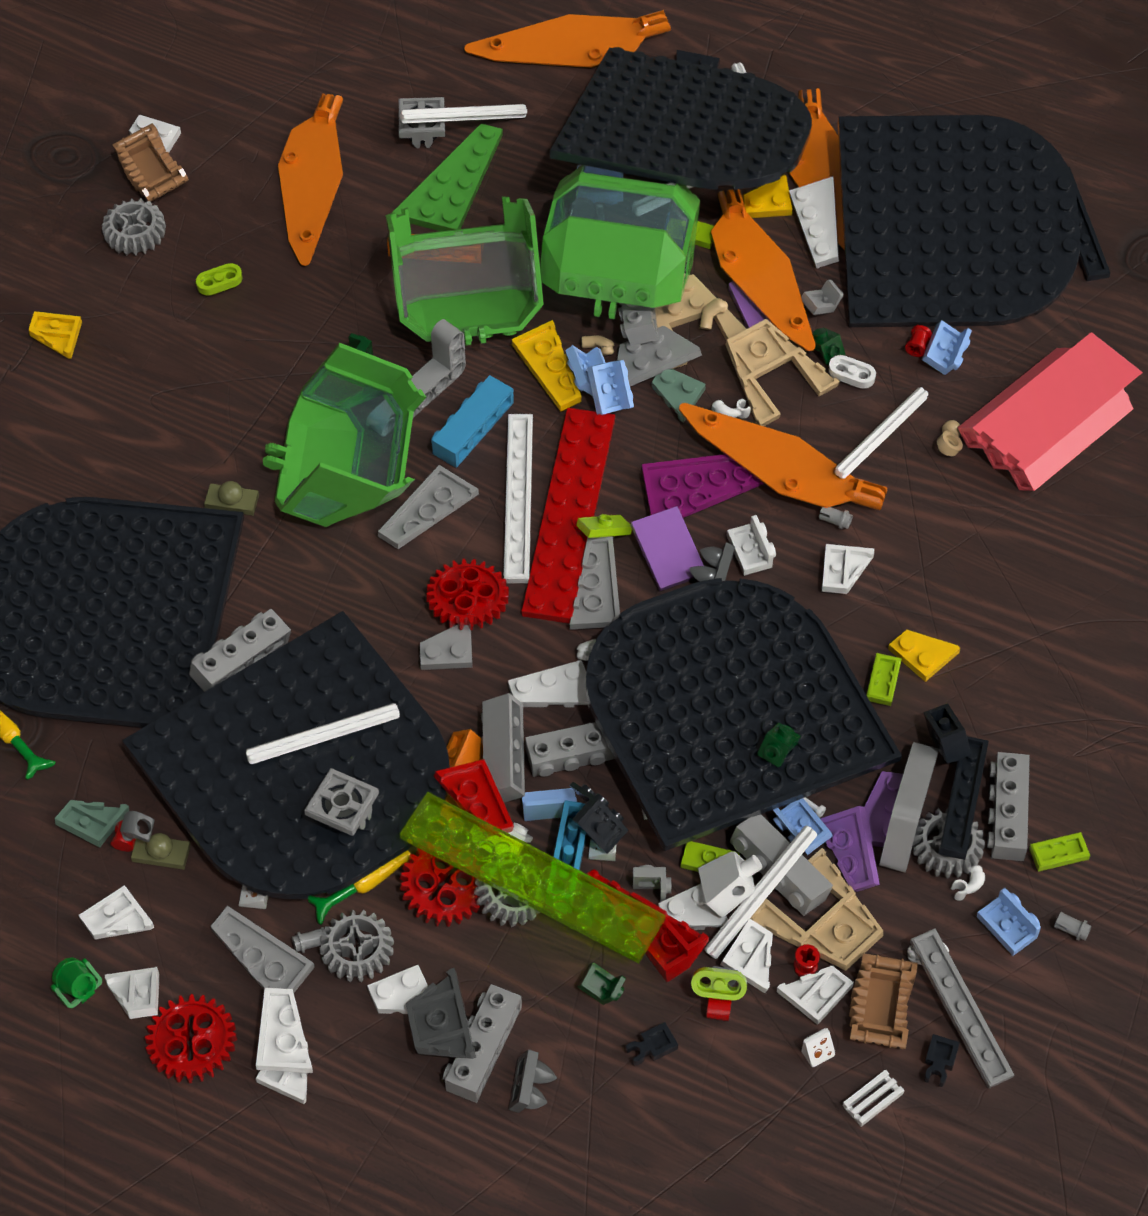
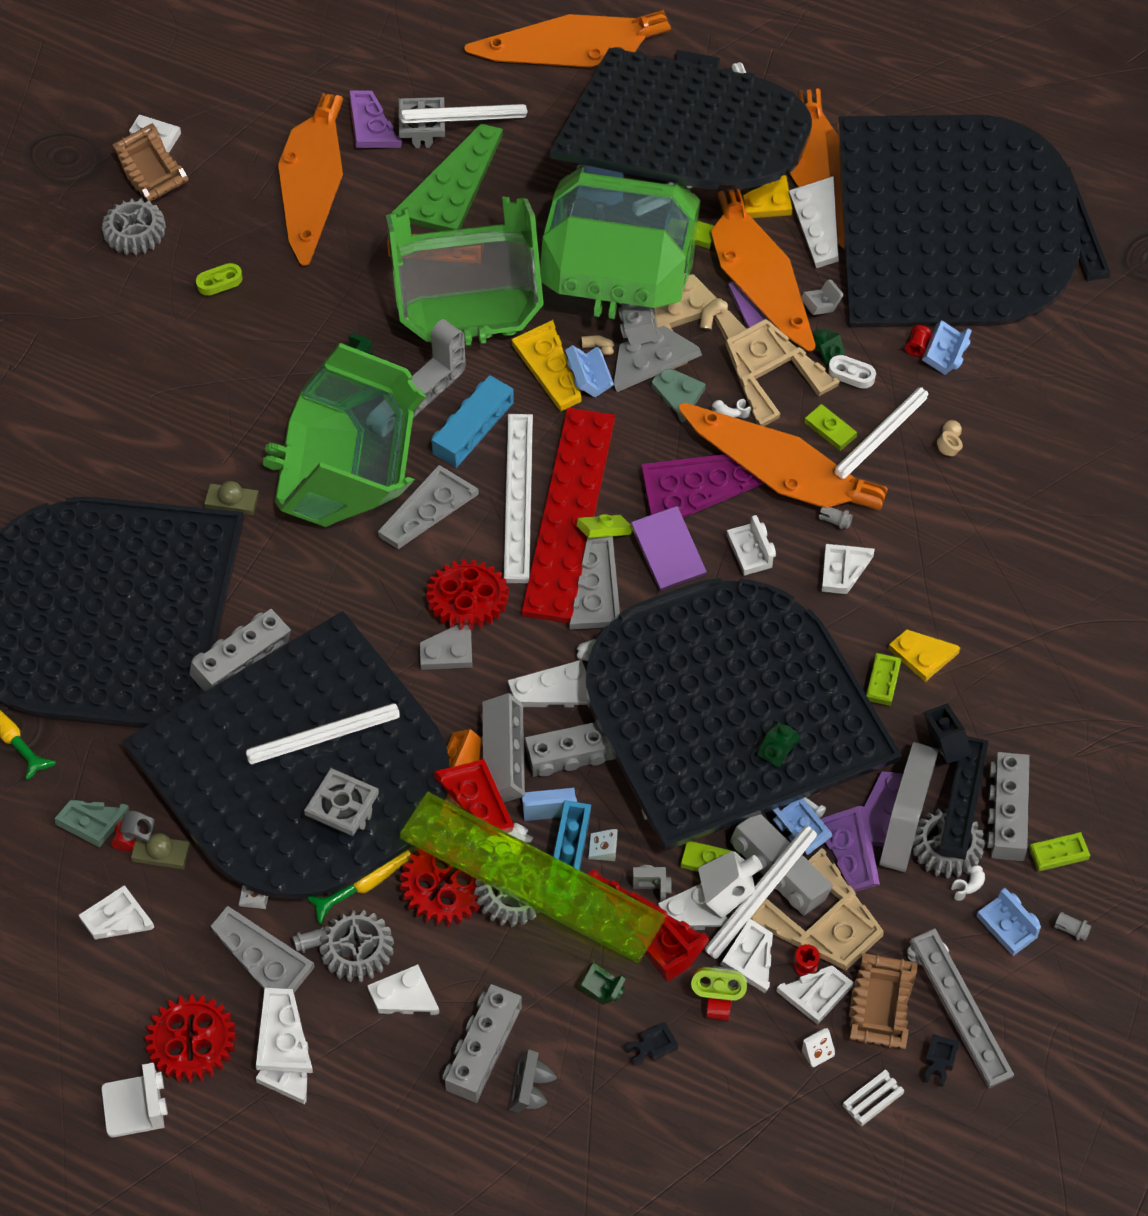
yellow wing [29,311,82,359] -> none
green piece [50,957,102,1008] -> none
white wing [105,967,159,1019] -> none
dark grey wing [406,968,476,1059] -> none
black bracket [569,782,629,854] -> none
light blue bracket [587,360,634,415] -> none
dark grey tile [689,542,735,582] -> none
coral panel [958,332,1143,491] -> none
none -> white bracket [102,1063,168,1138]
none -> medium lavender wing [349,91,402,148]
none -> lime plate [804,404,857,451]

